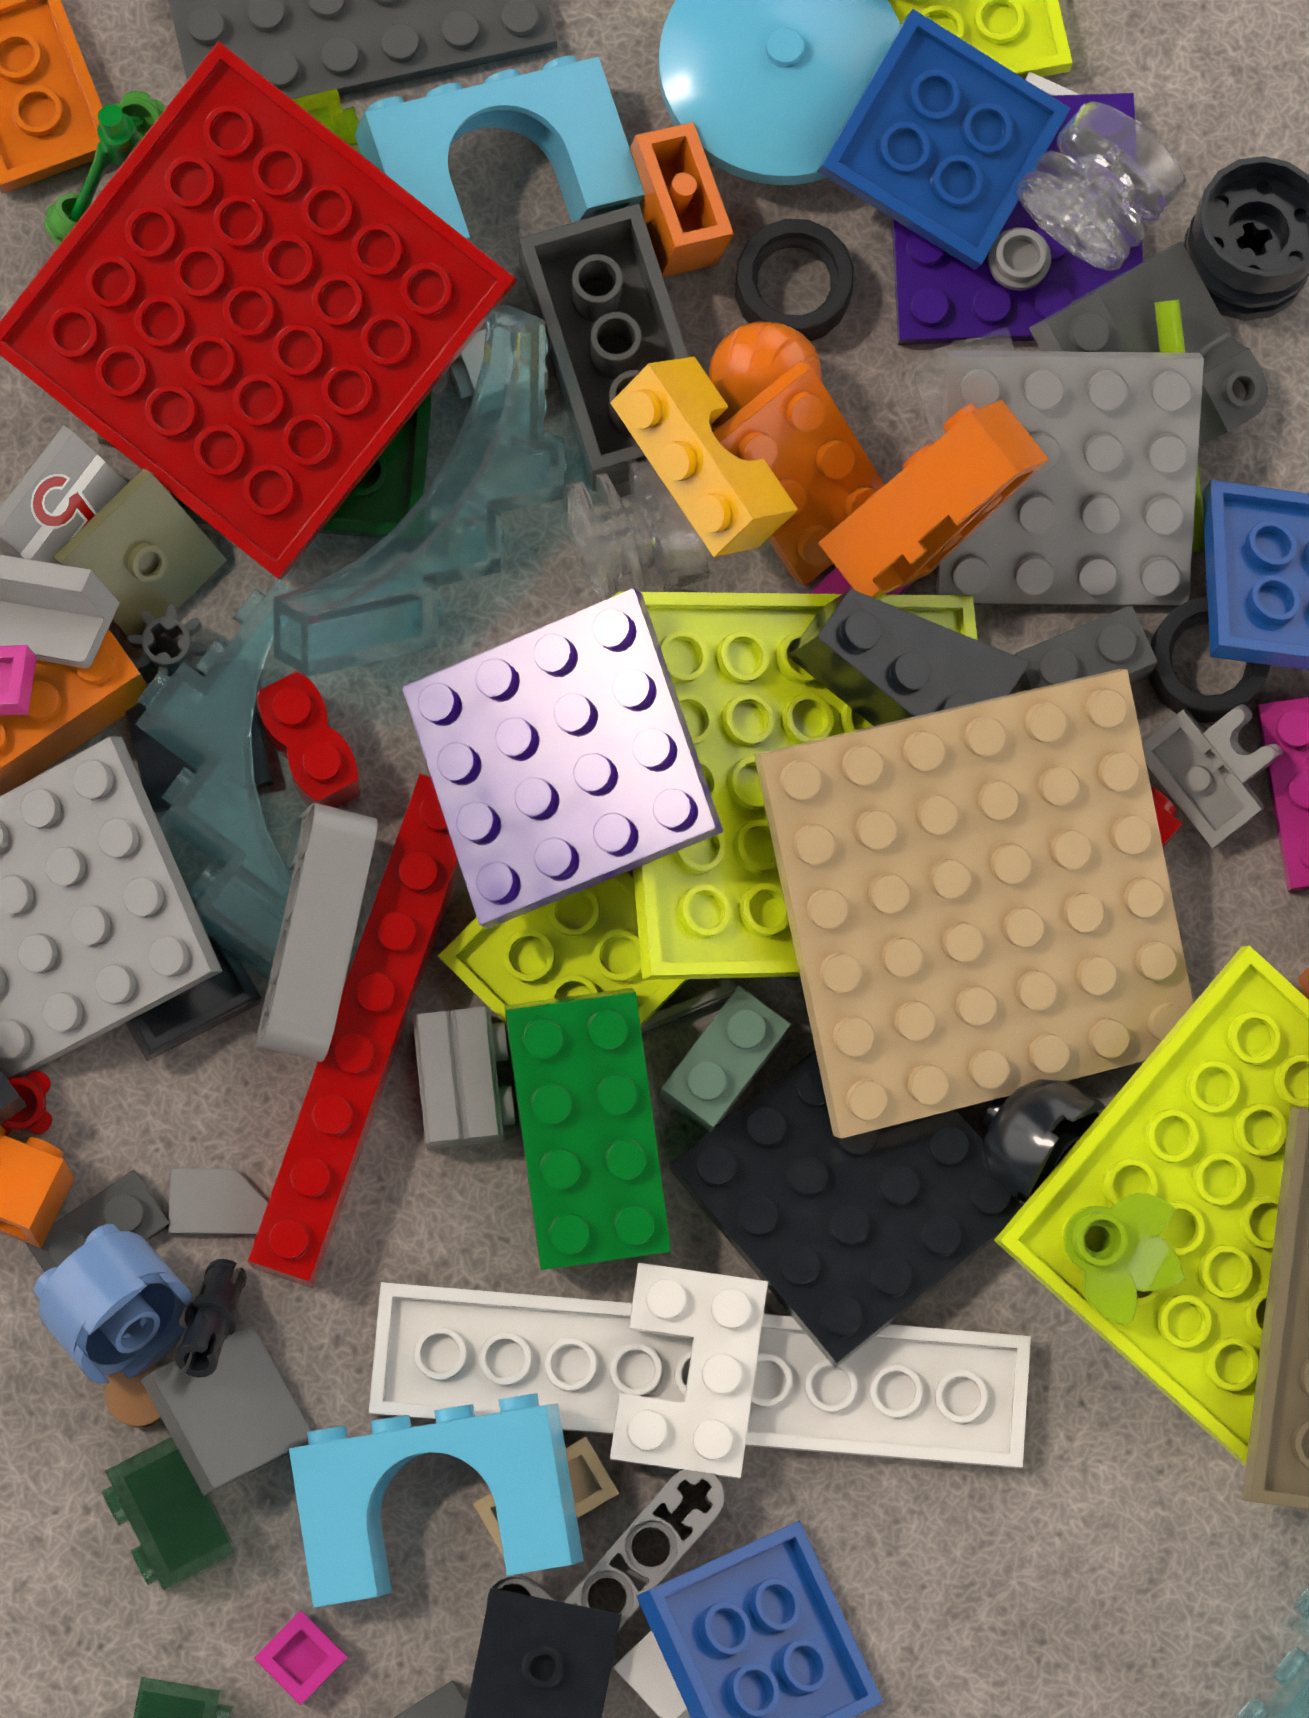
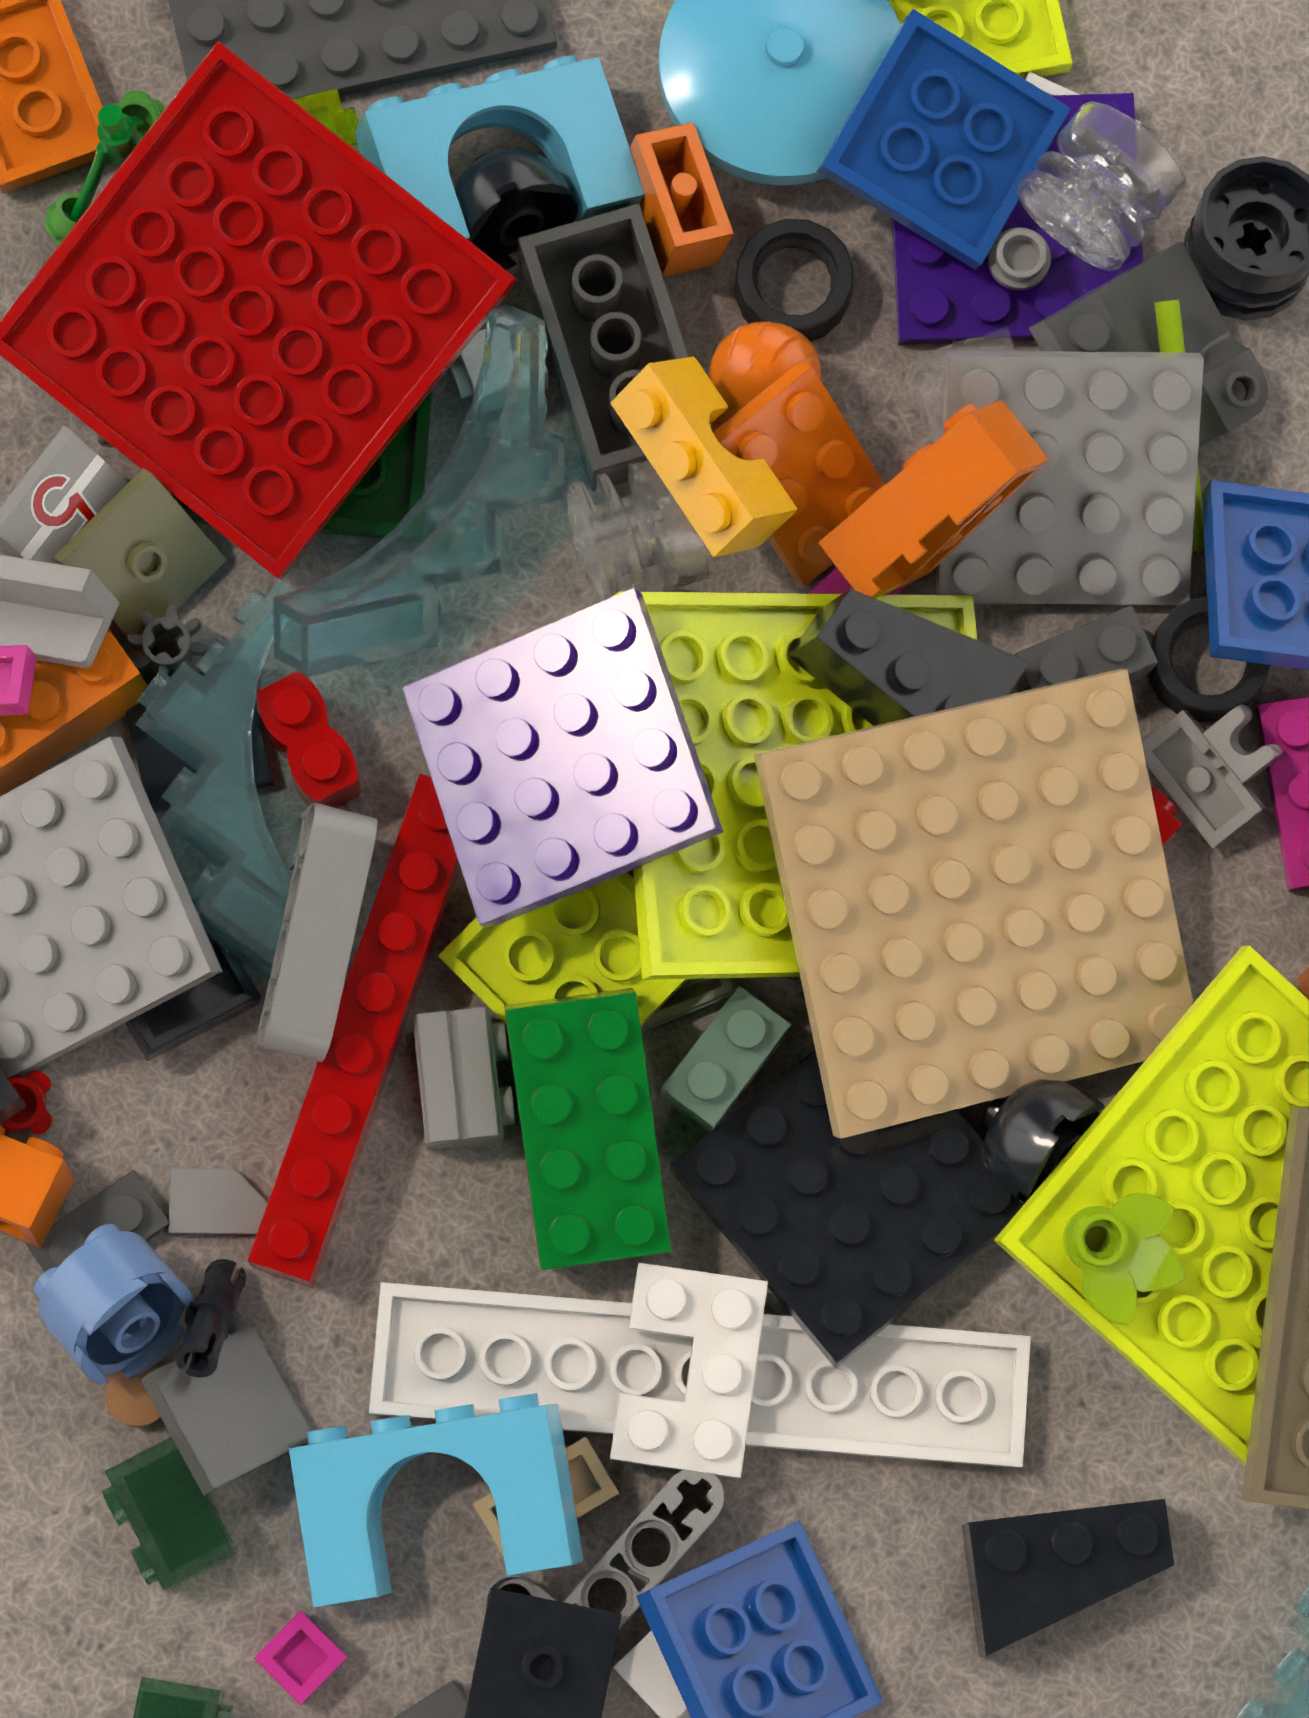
none -> black cylinder [454,148,577,270]
none -> black wedge [962,1499,1174,1657]

